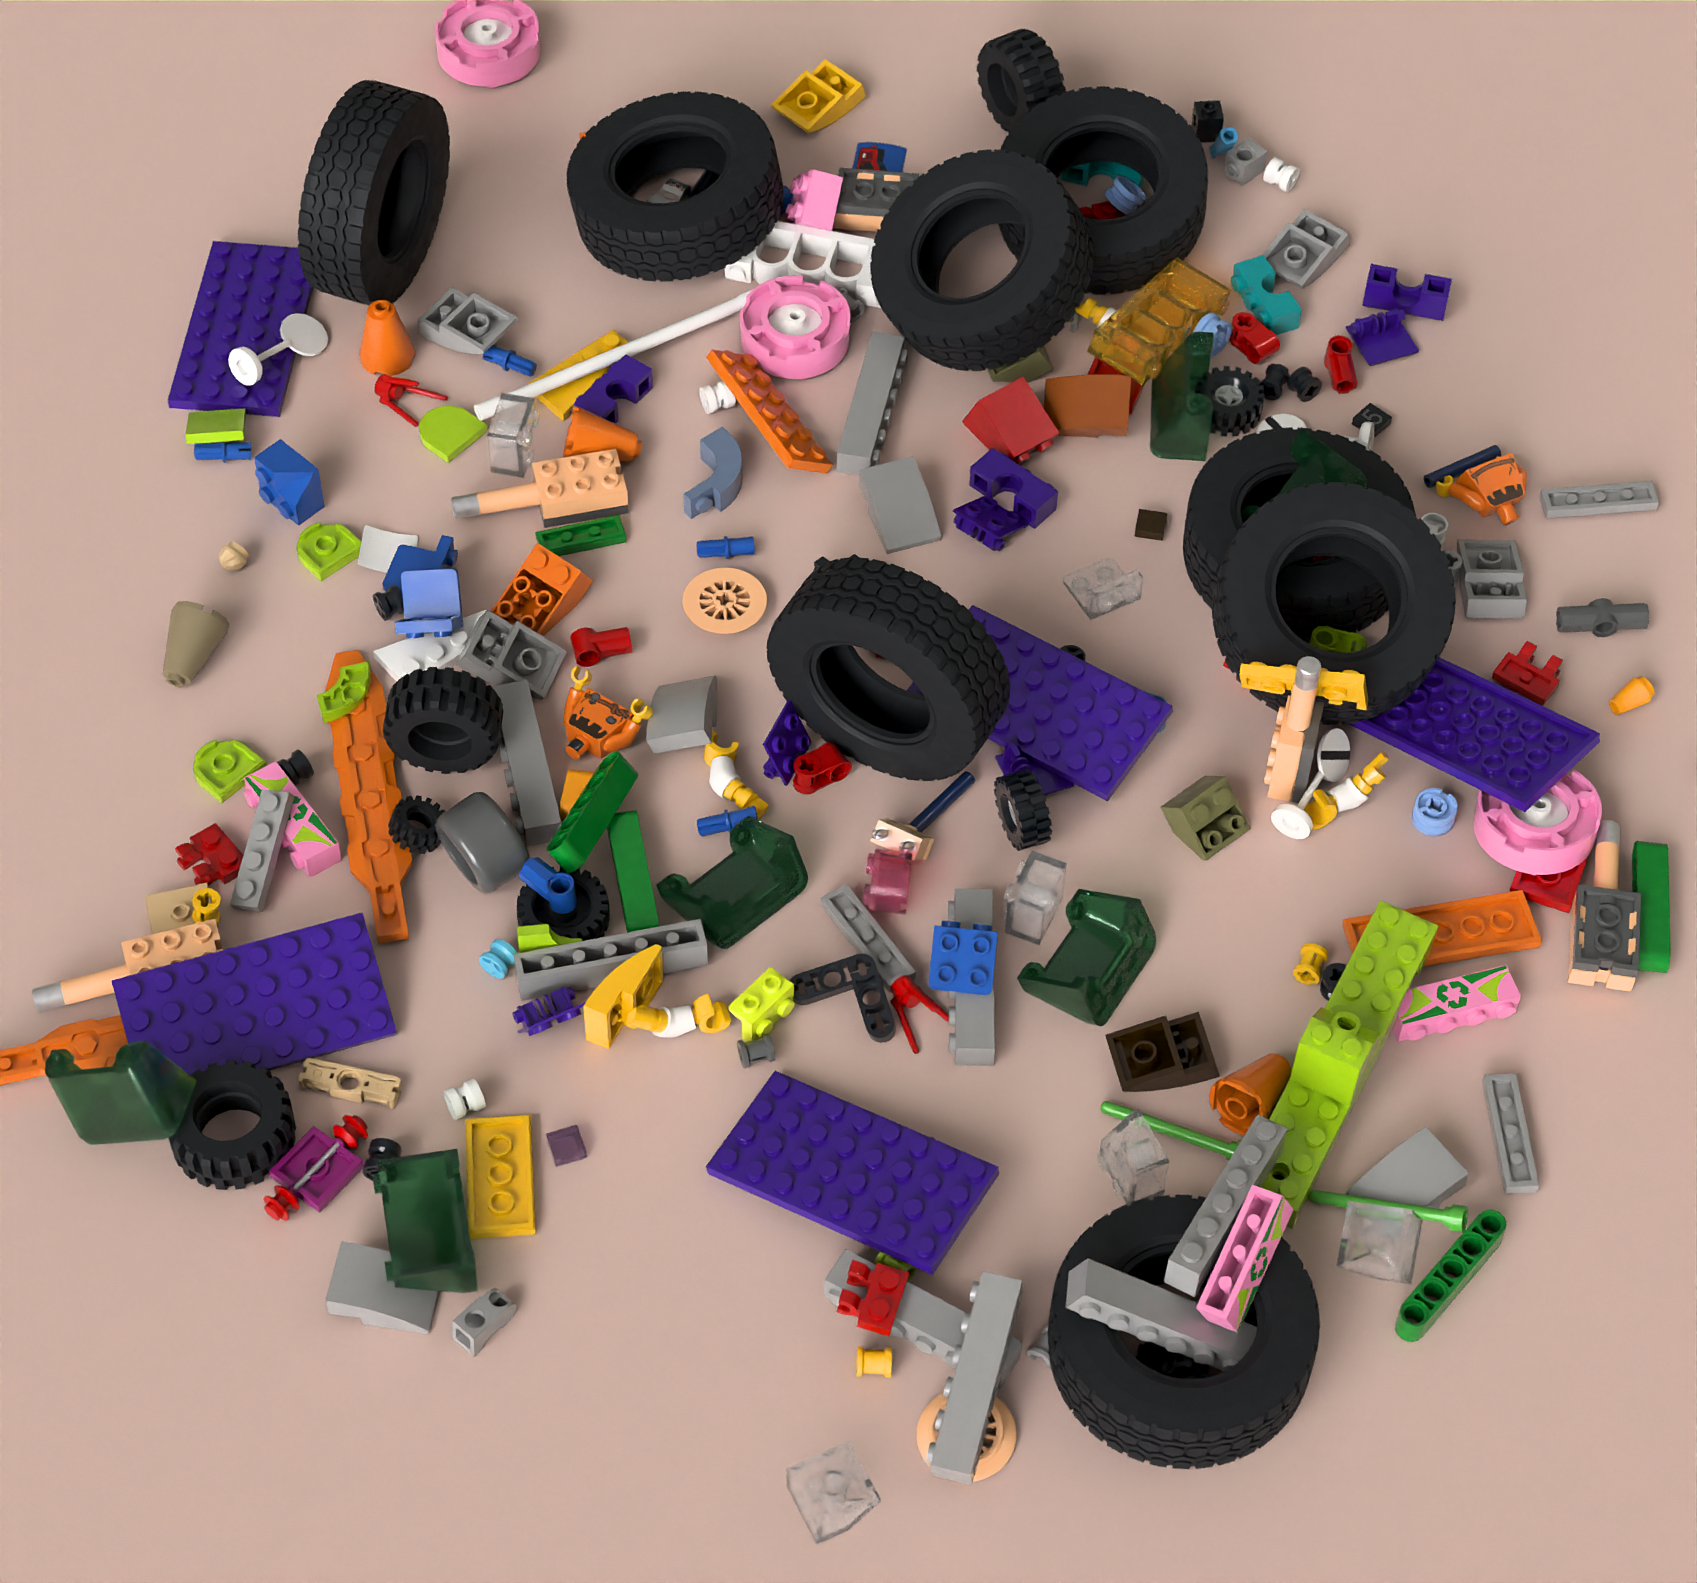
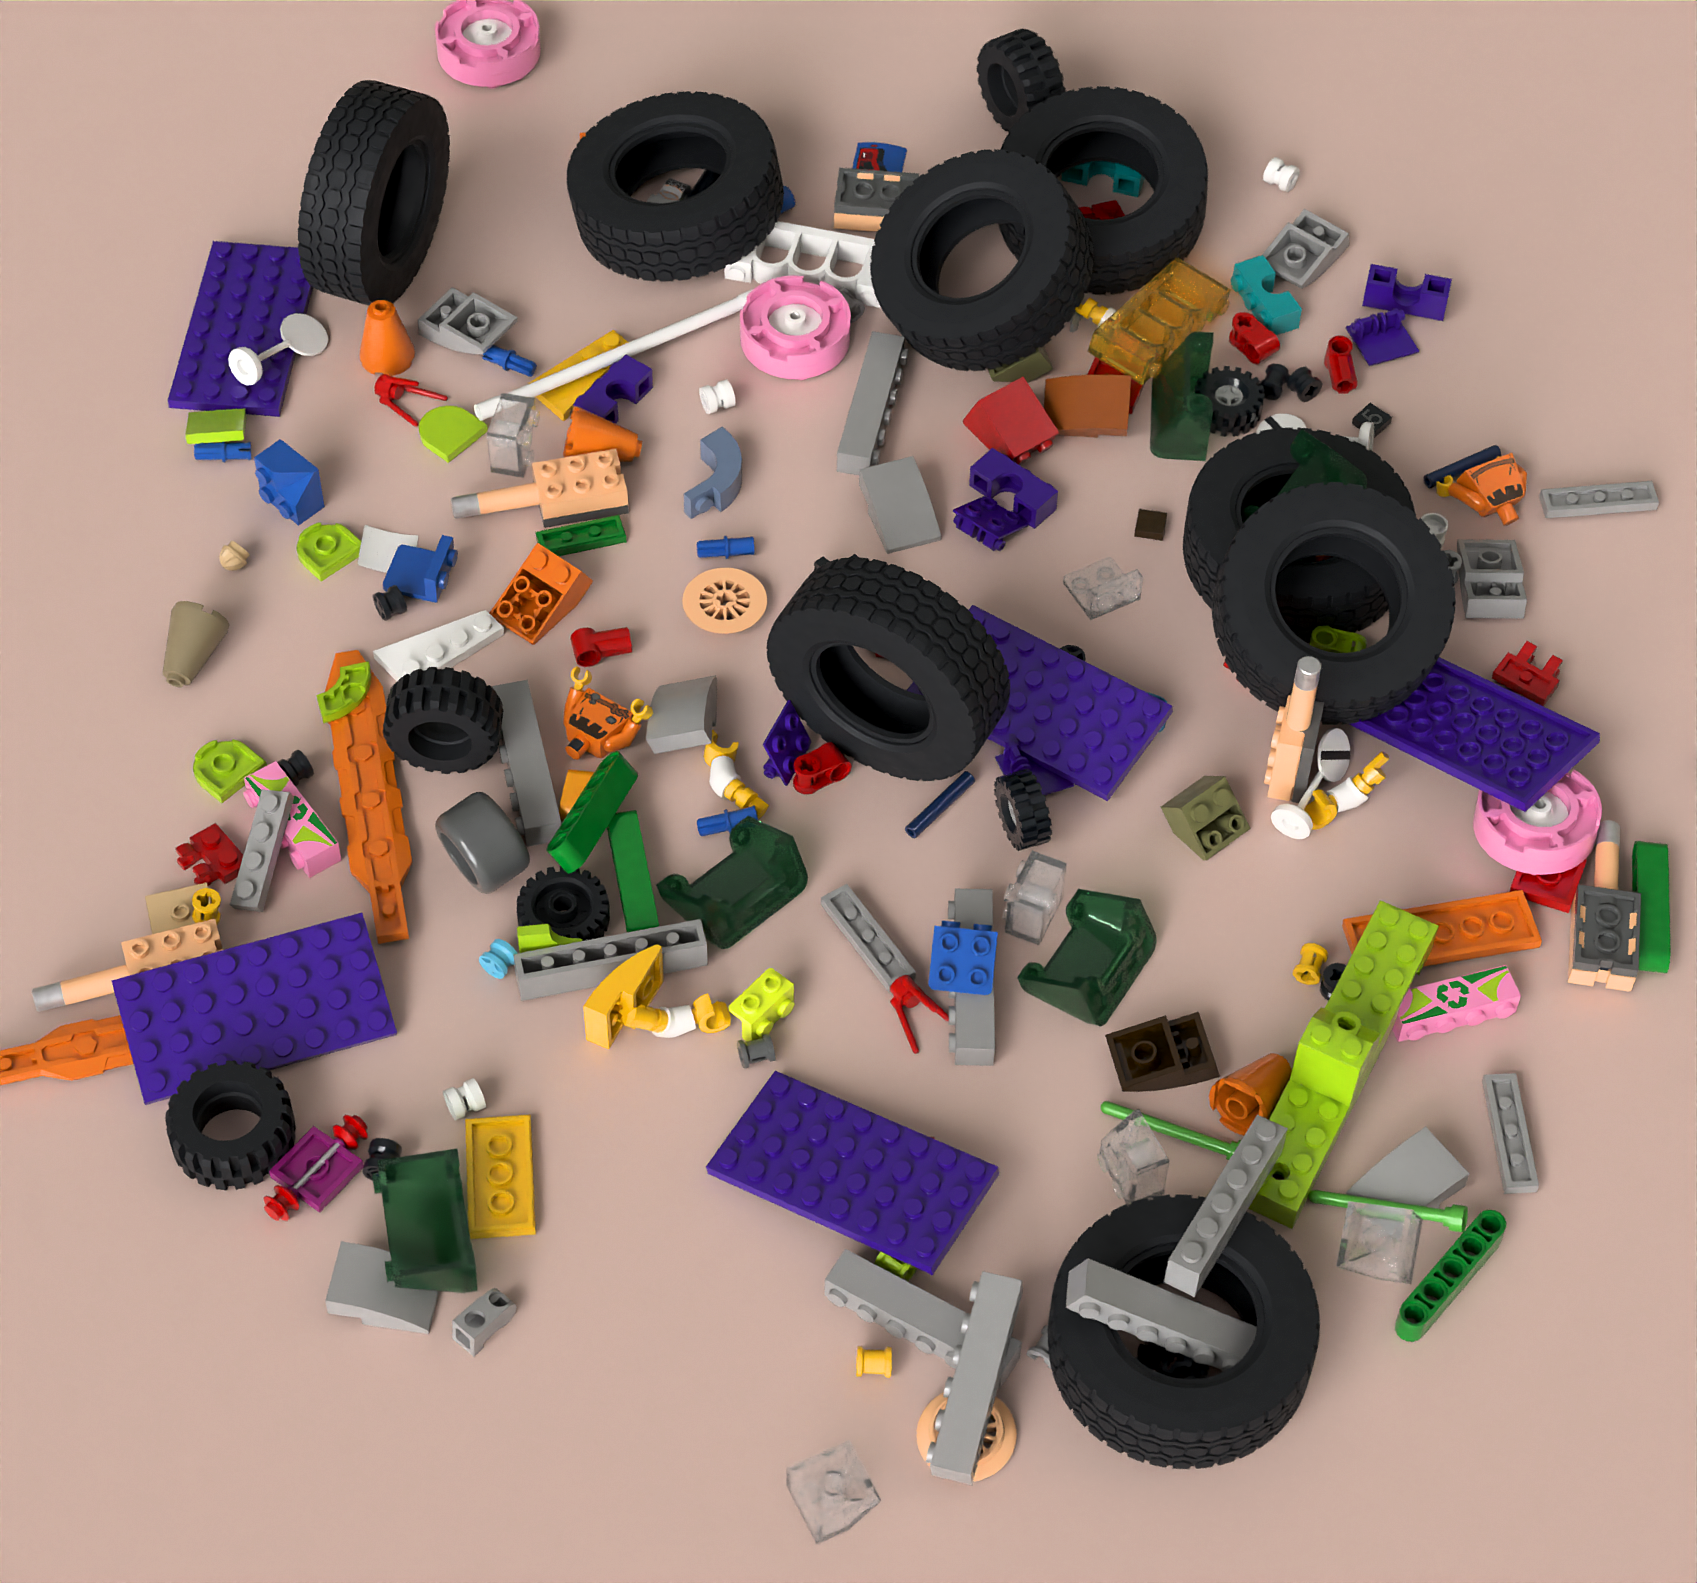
clear green windscreen [45,1041,197,1145] -> none
tan piece [298,1058,402,1109] -> none
black tyre [388,795,445,854] -> none
bracket [395,568,464,638] -> none
light grey slope [456,610,567,700] -> none
dark purple hinge [512,987,586,1036] -> none
blue piece [519,857,577,914] -> none
clear purple tile [546,1125,587,1167] -> none
orange plate [706,349,833,474] -> none
yellow slope [771,59,866,133] -> none
bright pink slope [785,169,843,231] -> none
black beam [789,953,896,1043] -> none
red plate [837,1260,909,1337] -> none
clear pink brick [863,849,912,915] -> none
piece [870,817,935,860] -> none
light blue wheel [1104,175,1147,215] -> none
black brick [1191,100,1224,143] -> none
light blue wheel [1191,312,1232,357] -> none
bright pink brick [1196,1185,1294,1333] -> none
dark azure bar [1209,127,1238,158] -> none
light grey brick [1223,138,1267,186] -> none
yellow wing [1239,662,1368,711] -> none
light blue wheel [1412,788,1458,836] -> none
dark grey piece [1556,598,1649,637] -> none
light orange cone [1608,676,1655,715] -> none

